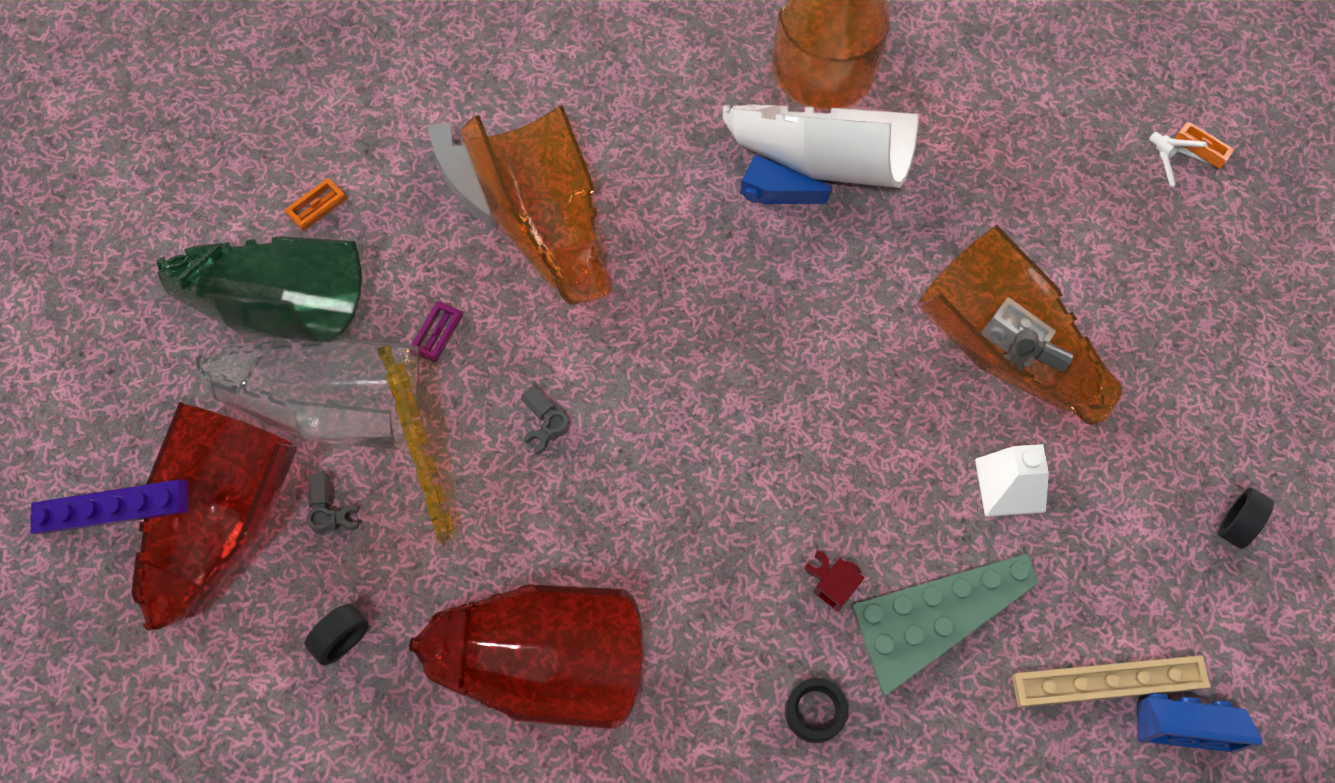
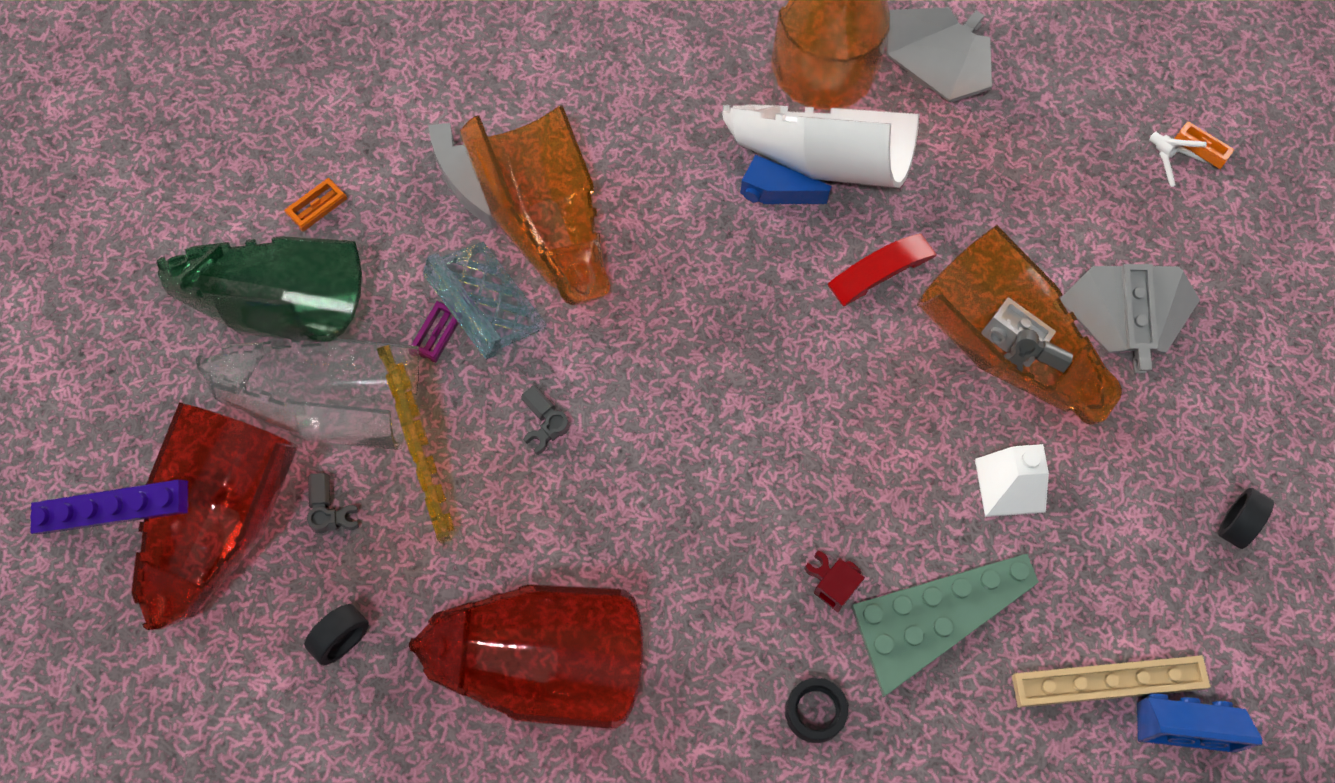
none -> clear light blue fence [423,242,547,360]
none -> red slope [828,233,937,307]
none -> light grey panel [886,7,992,102]
none -> light grey panel [1059,264,1200,374]

